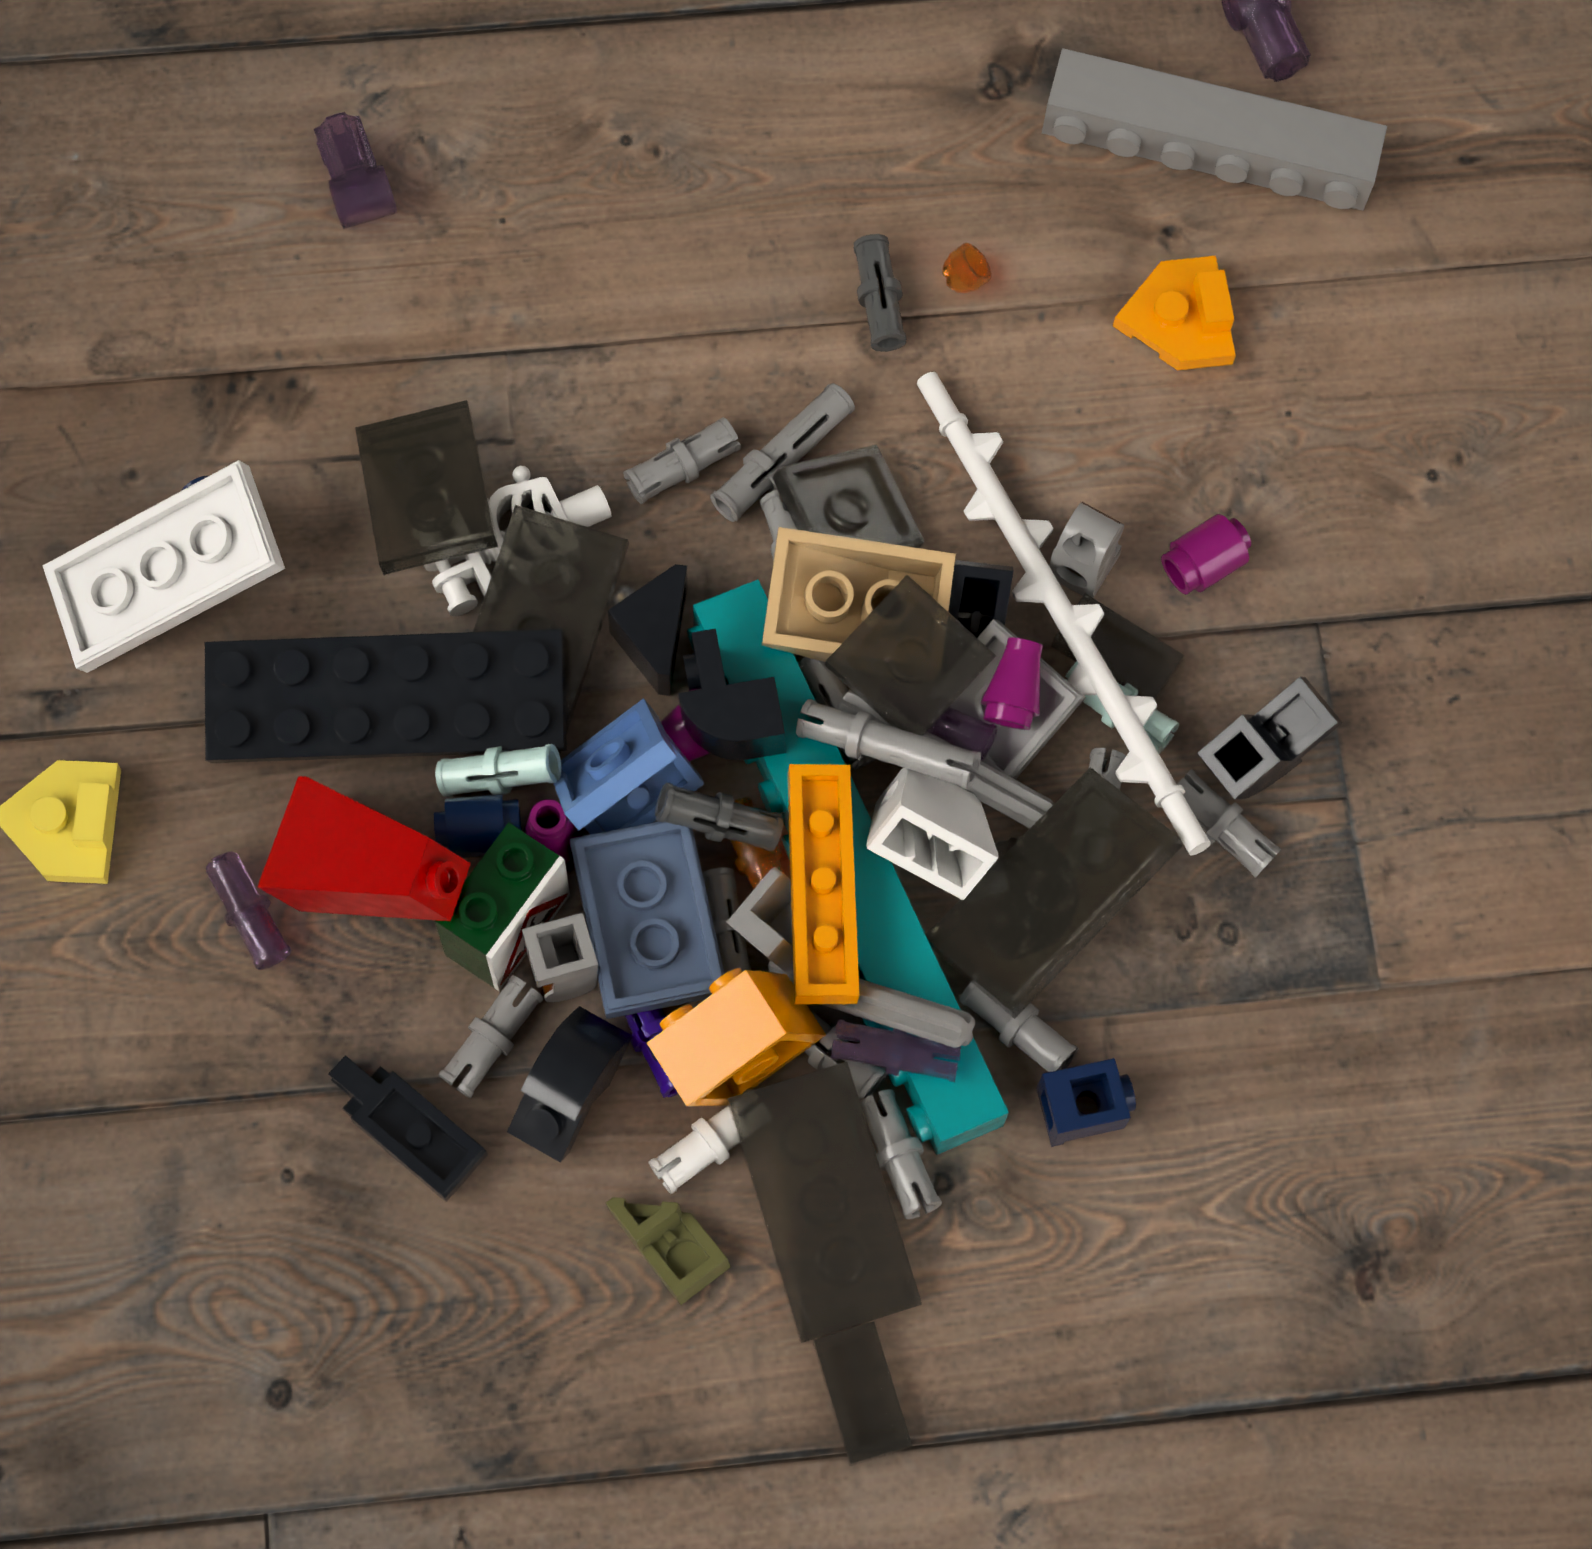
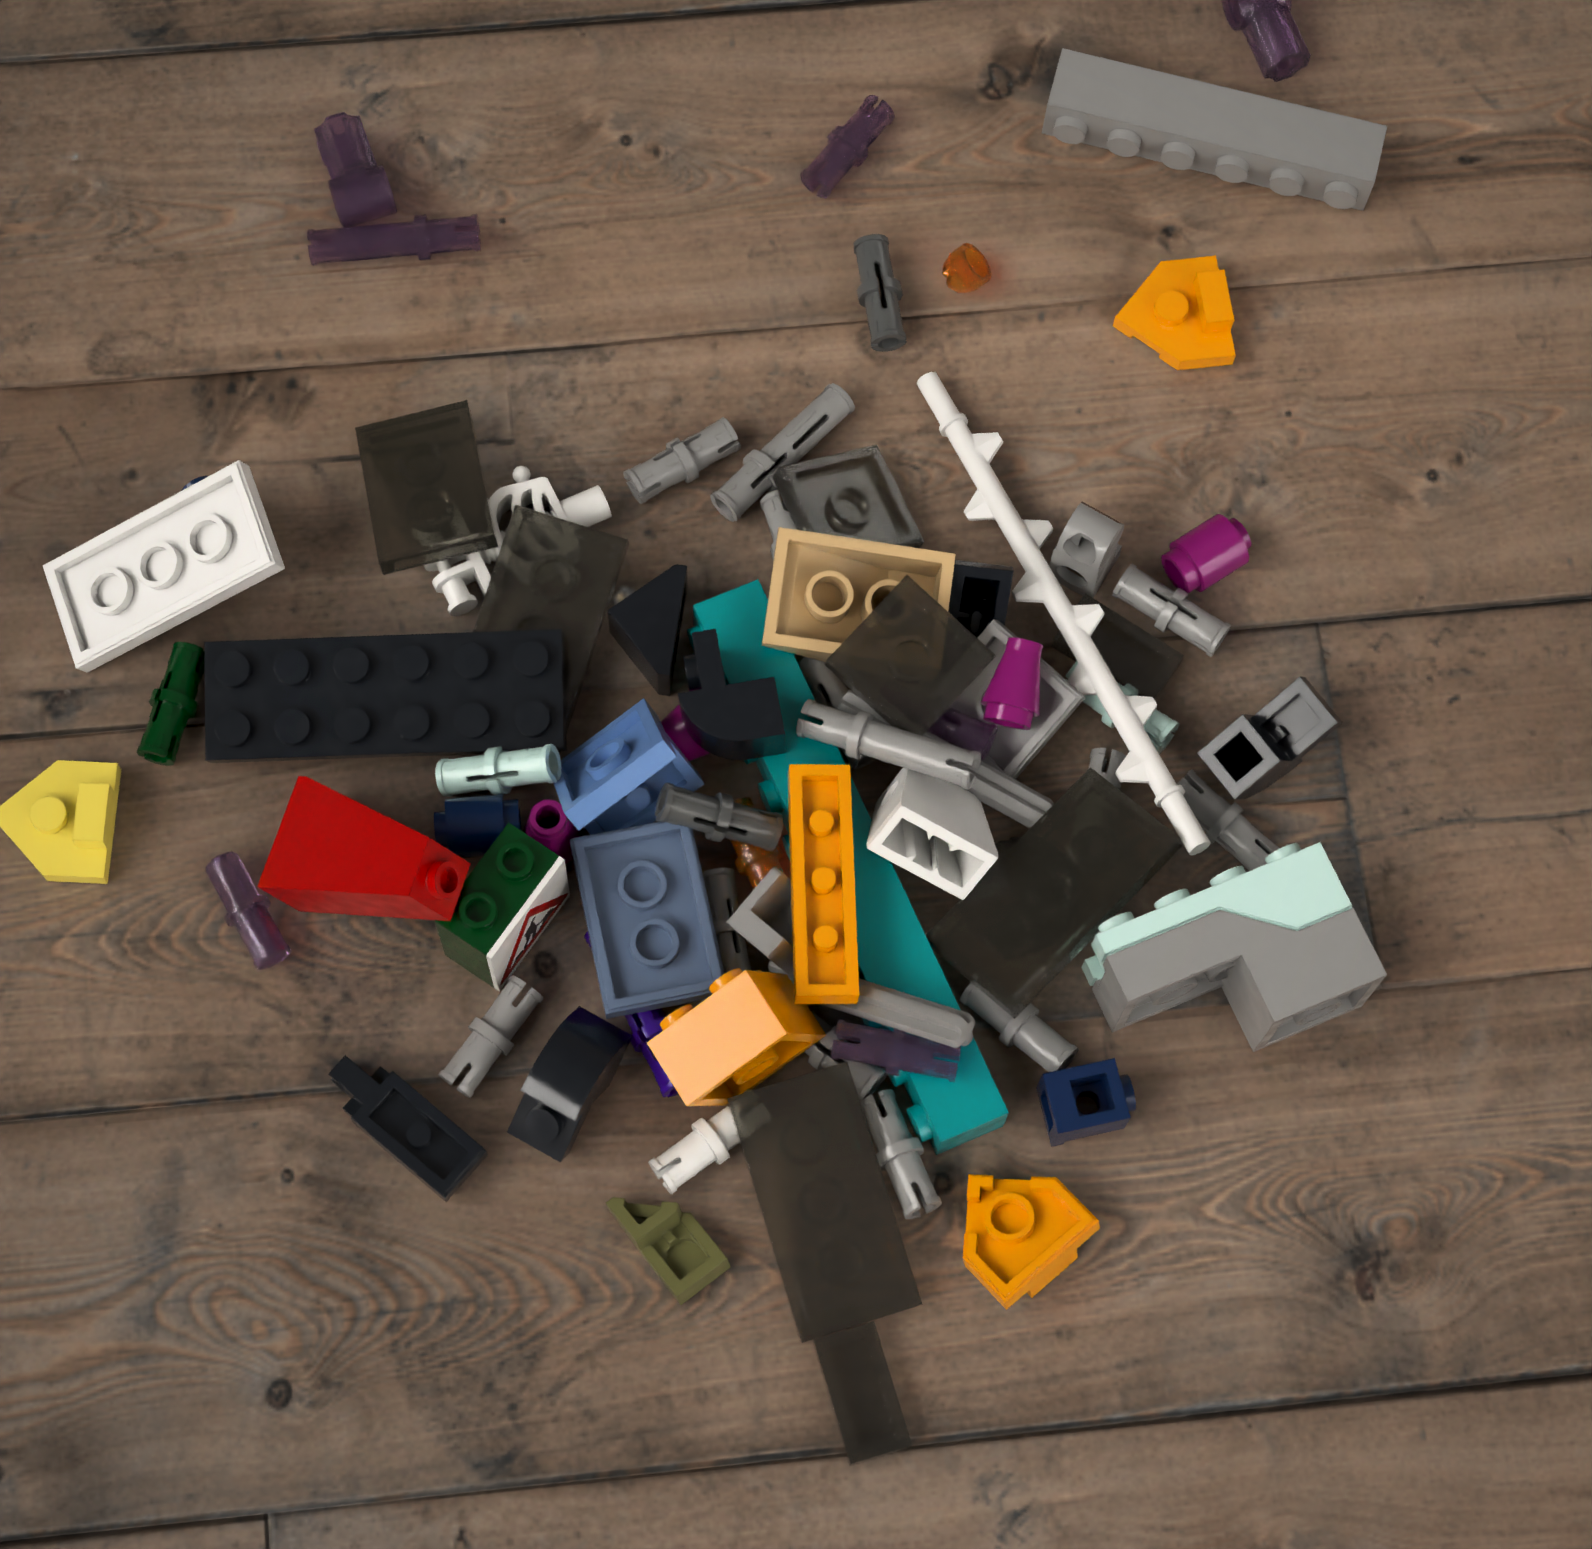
light grey leg [522,913,598,1002] -> none
none -> dark green pin [137,642,205,766]
none -> clear purple pin [307,214,481,266]
none -> clear purple pin [800,95,895,198]
none -> light orange plate [963,1174,1100,1310]
none -> light grey piece [1081,842,1387,1052]
none -> light grey pin [1112,563,1231,657]

